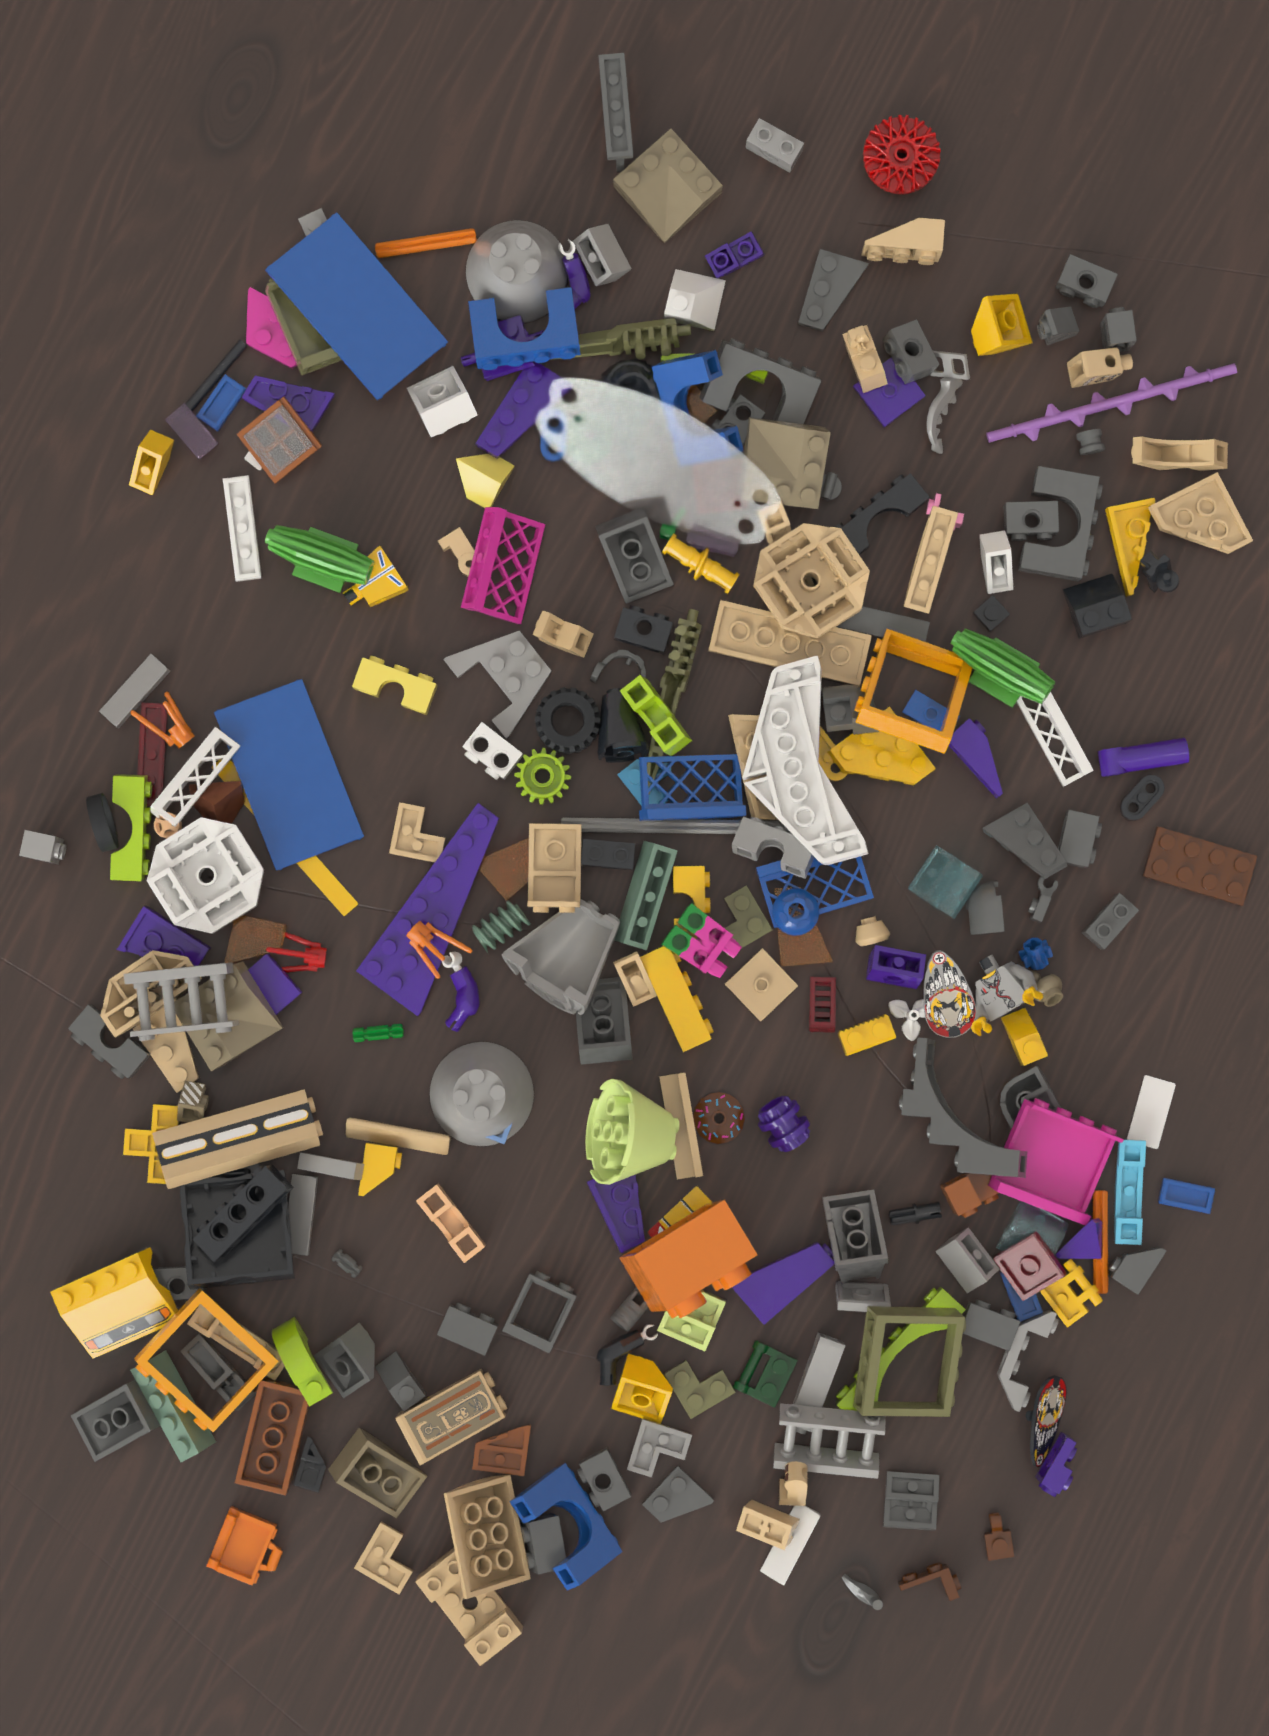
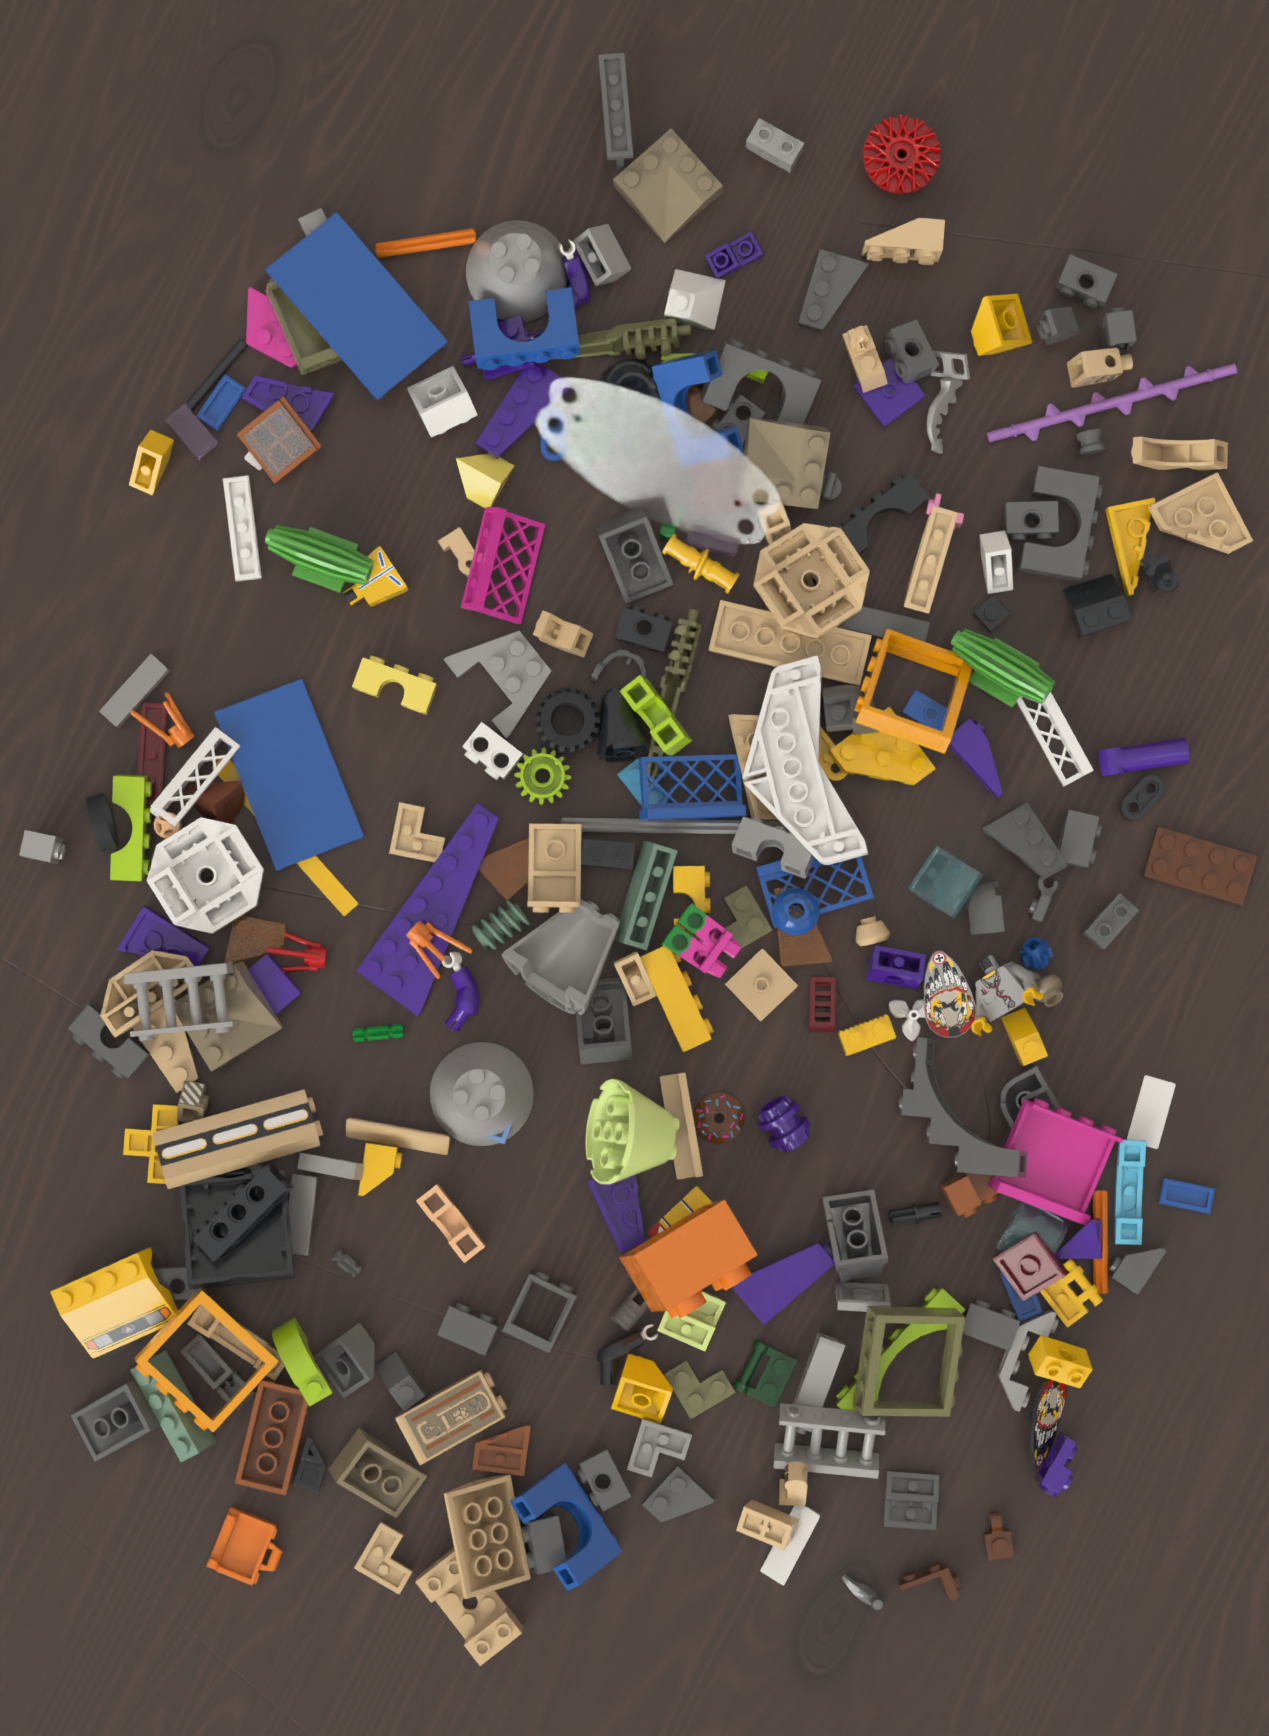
light grey brick [936,1227,999,1293] -> none
none -> yellow brick [1028,1335,1093,1388]

